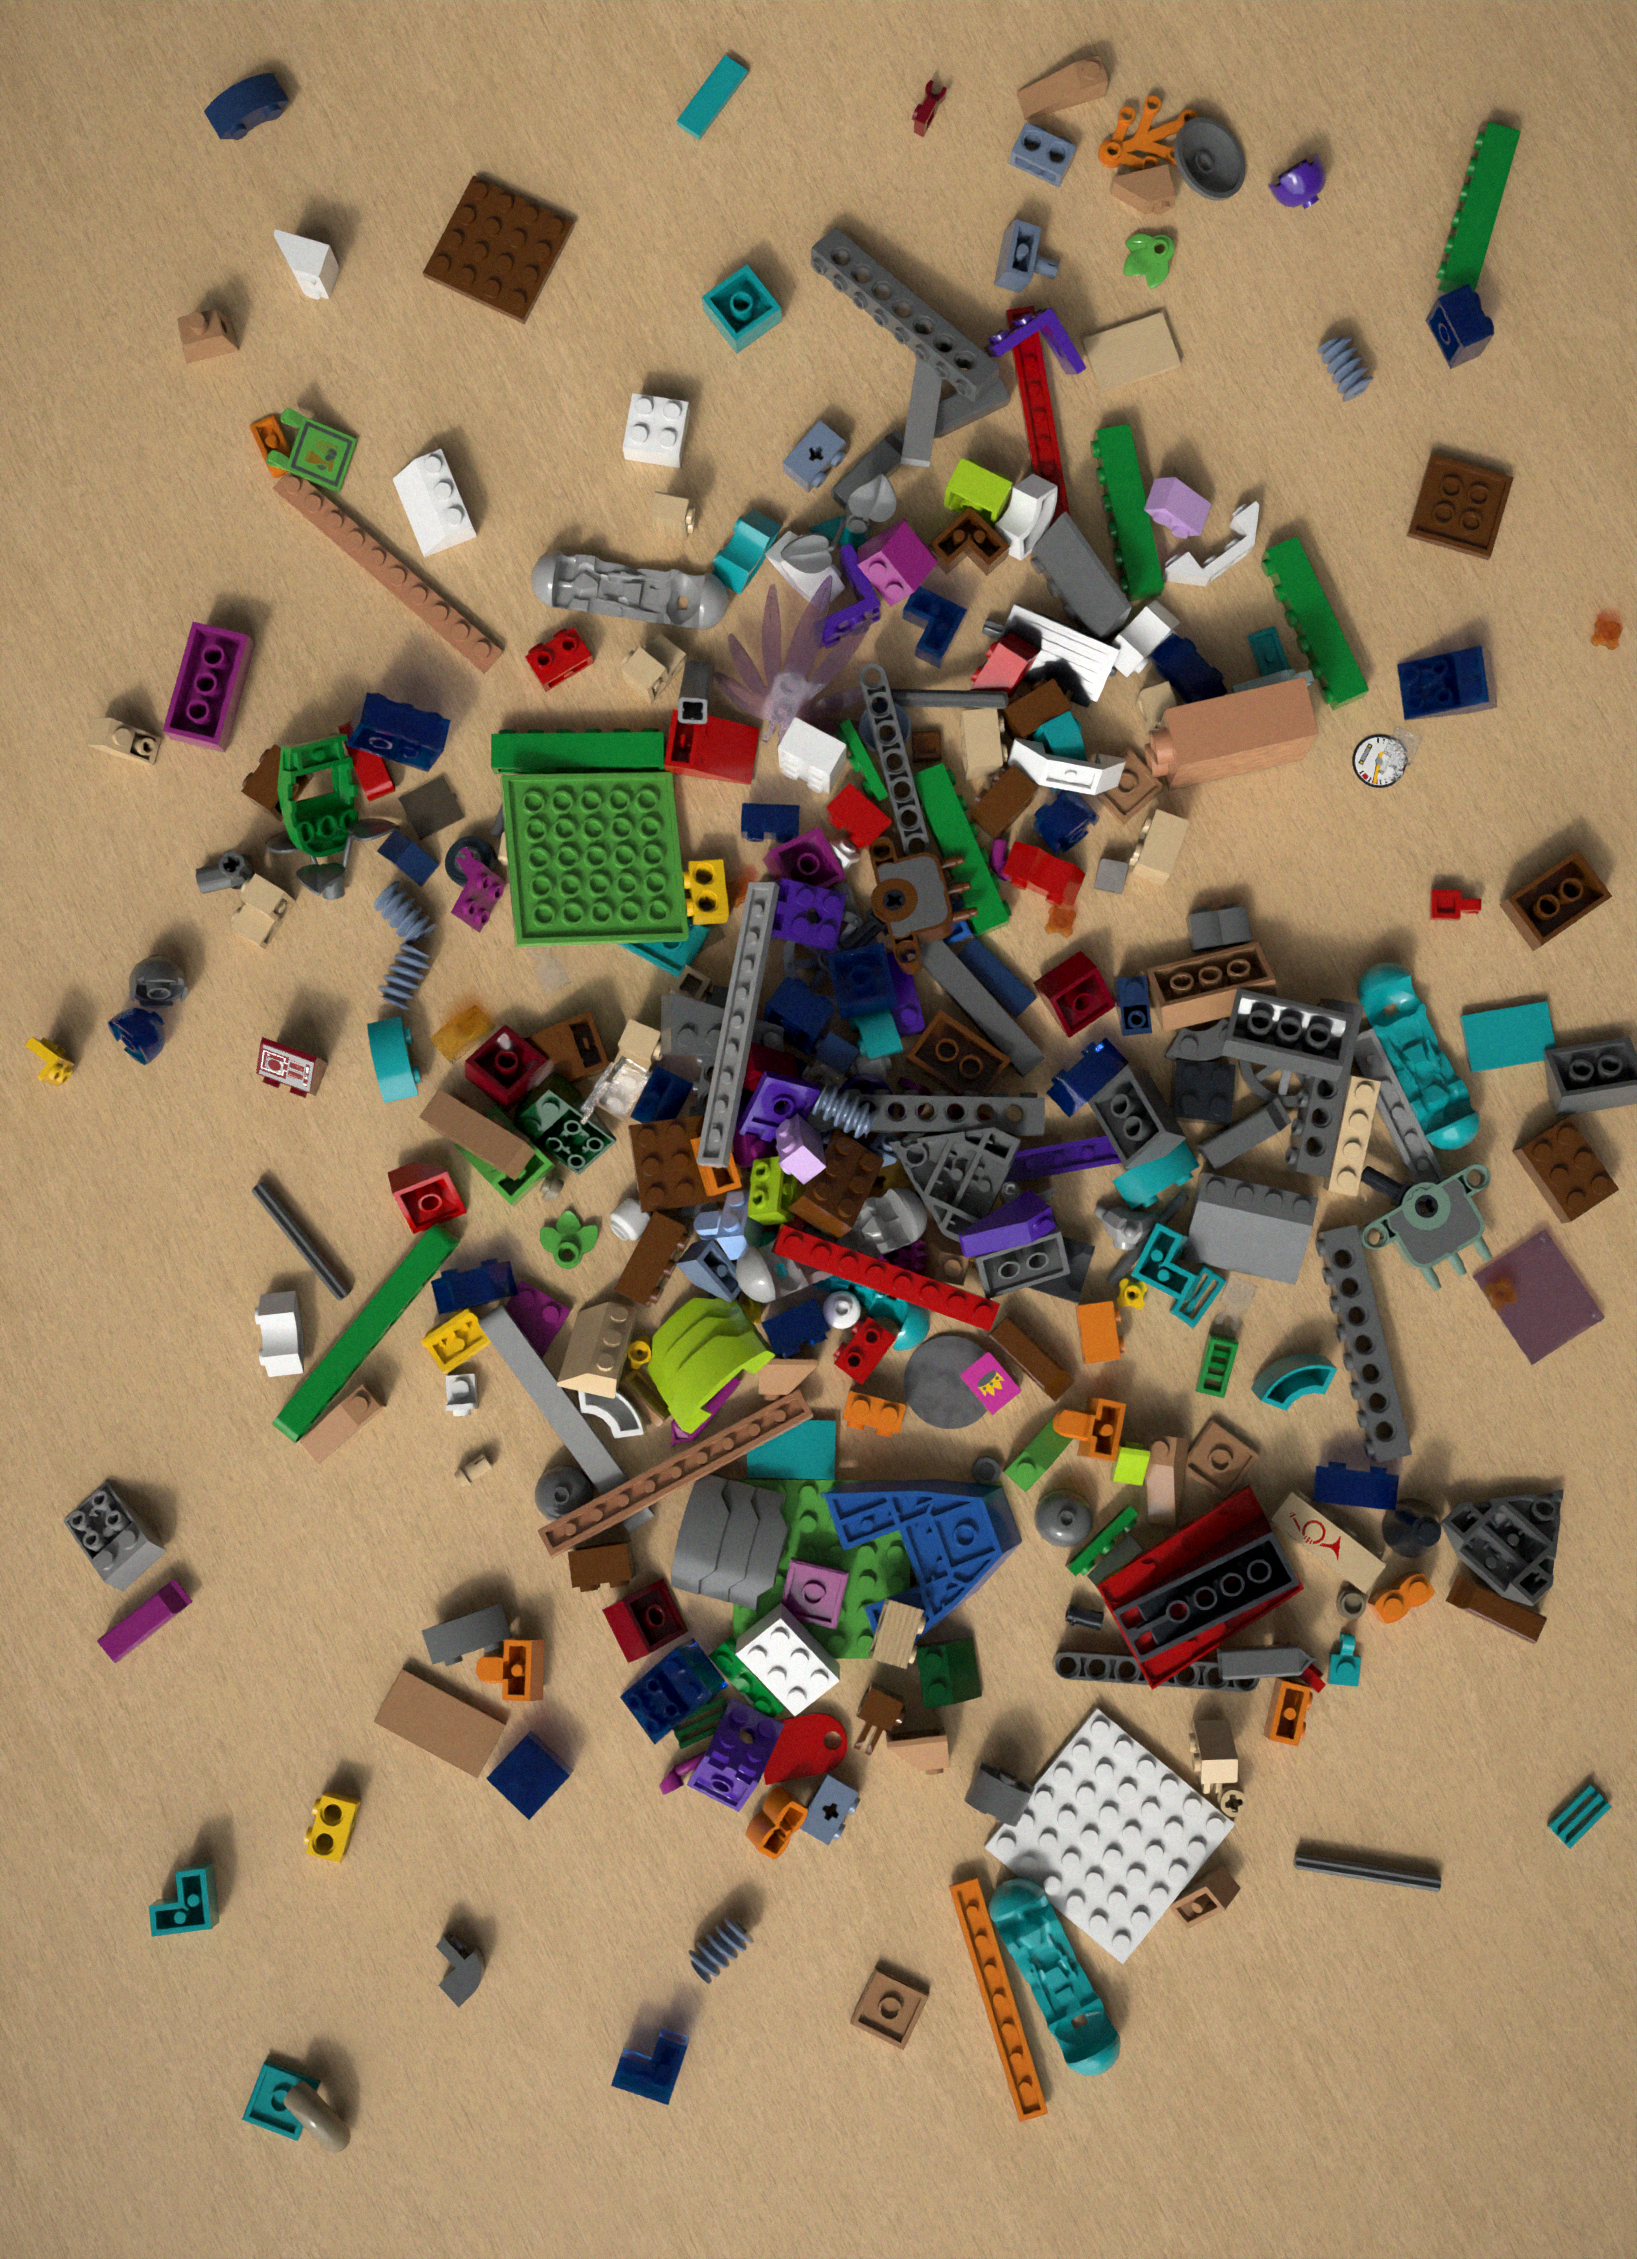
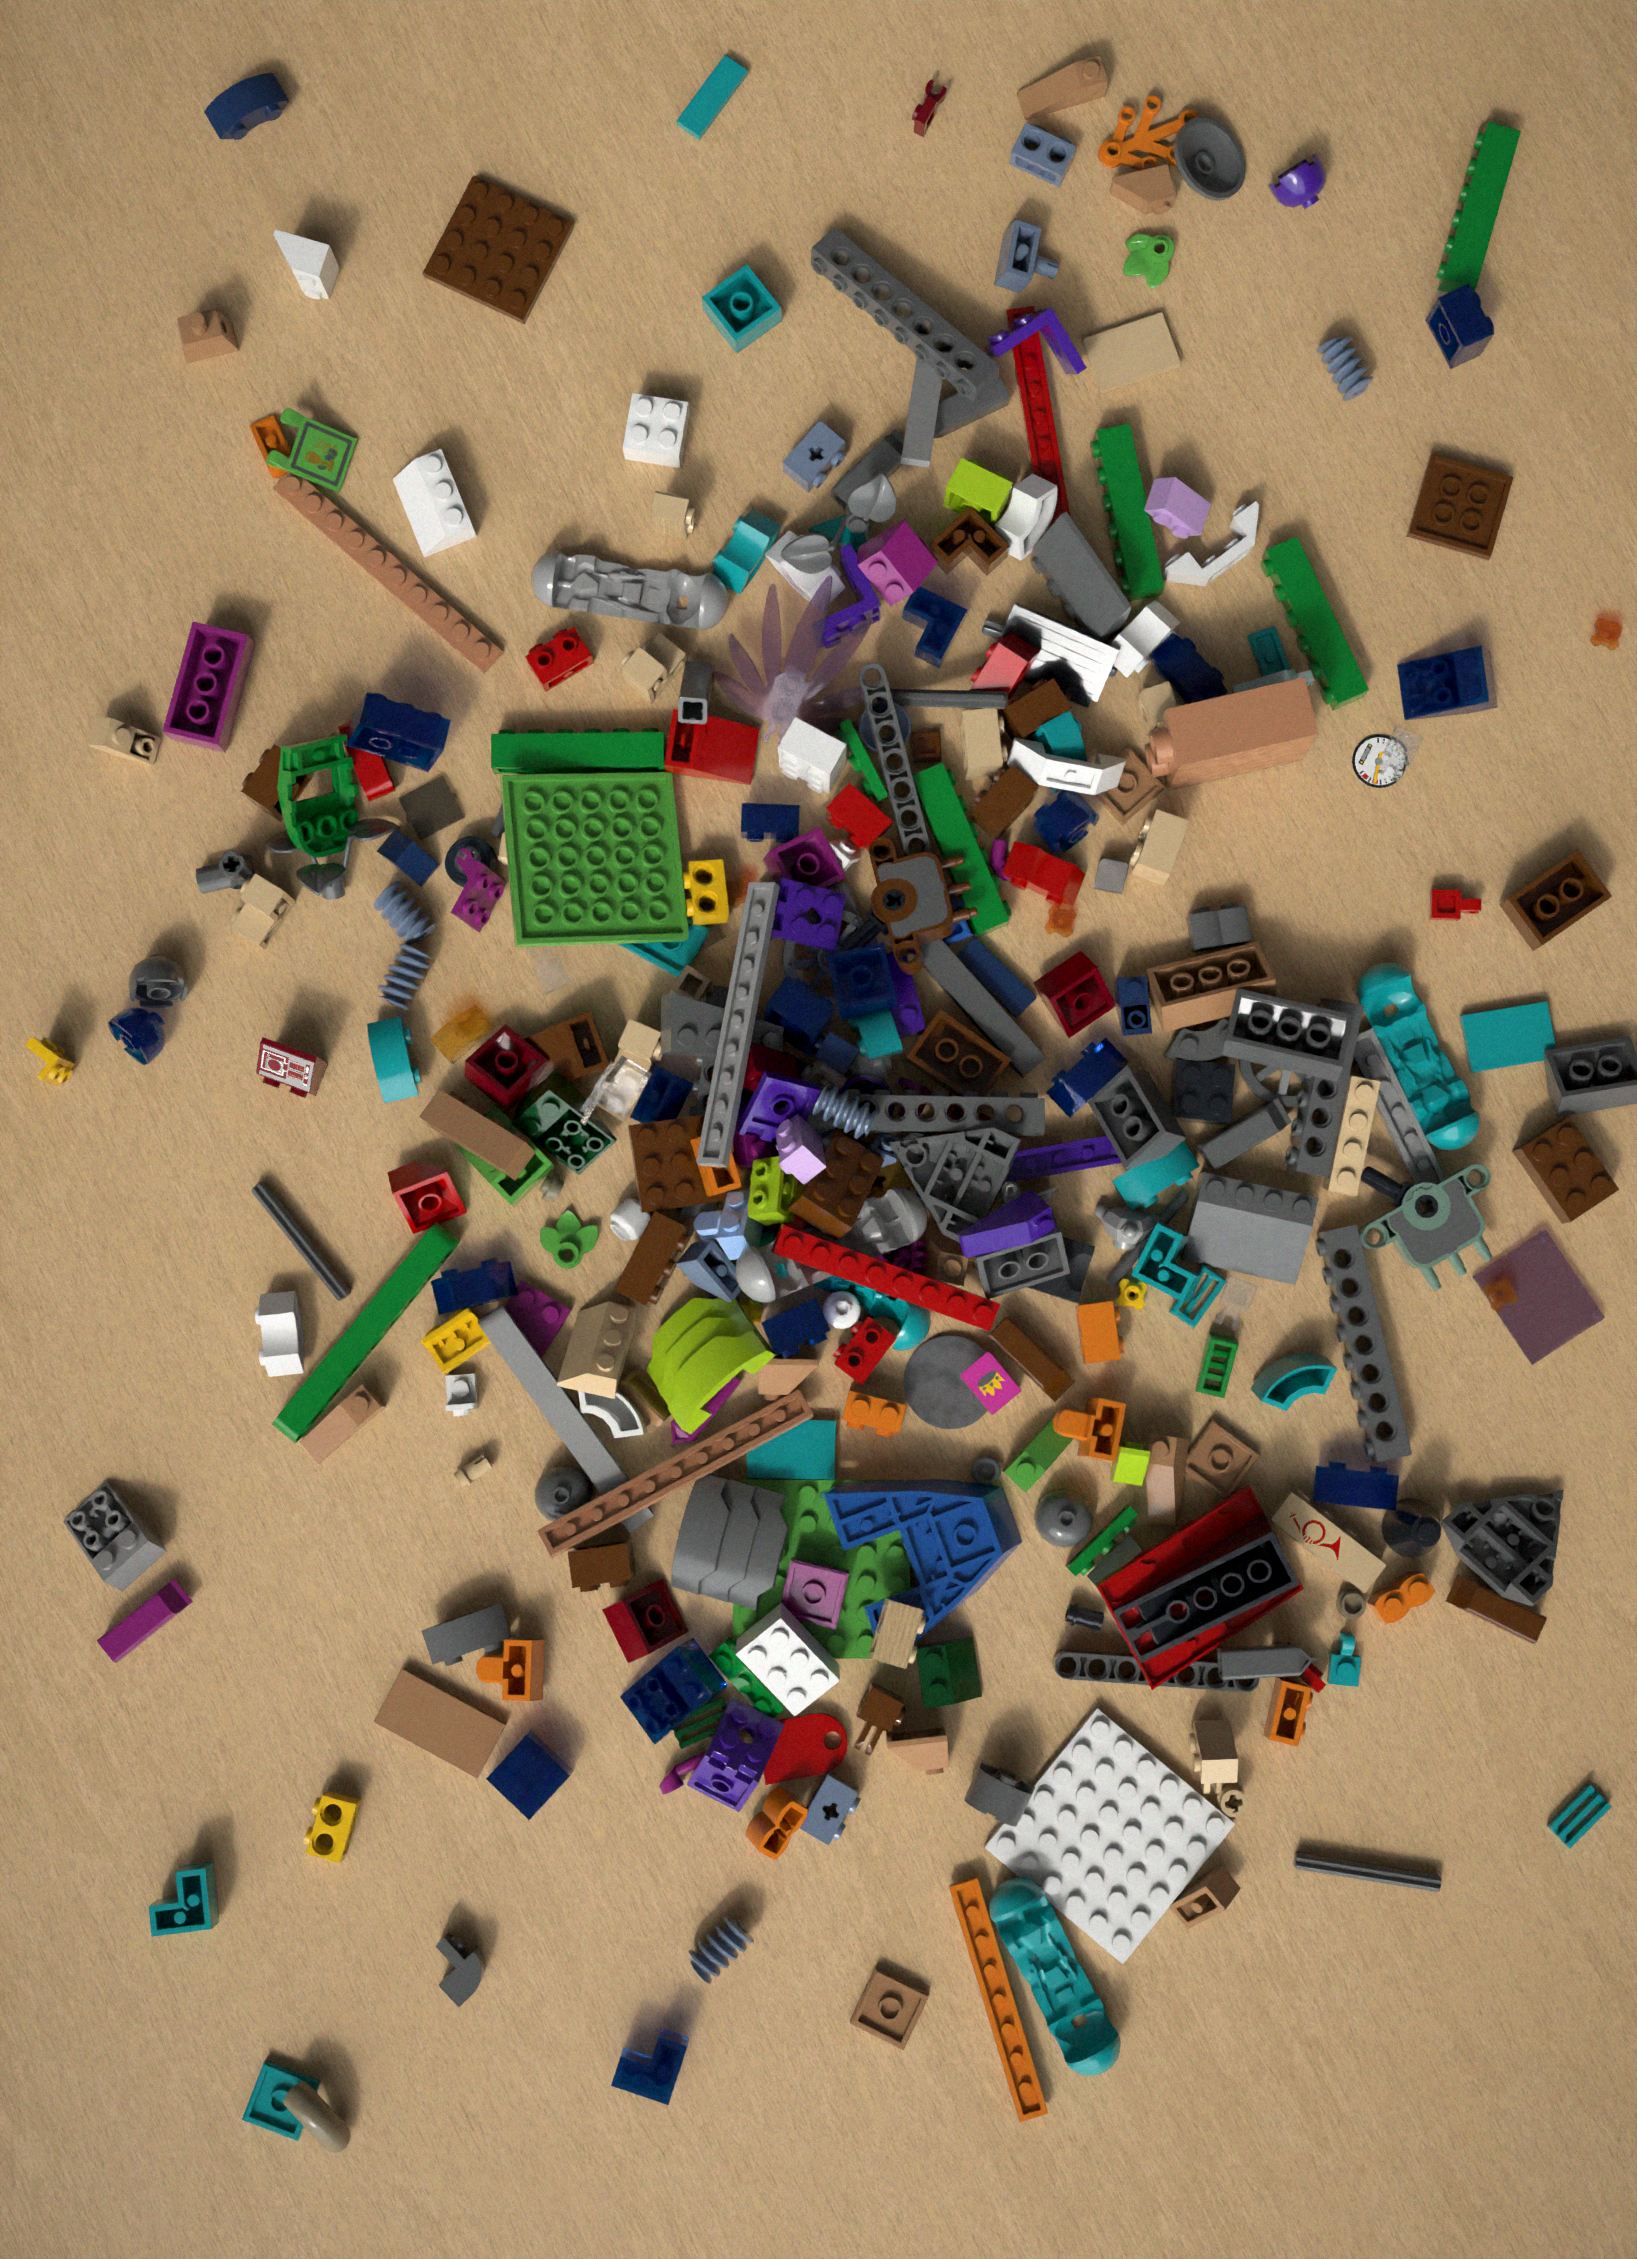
yellow plate [627,1335,652,1369] -> none

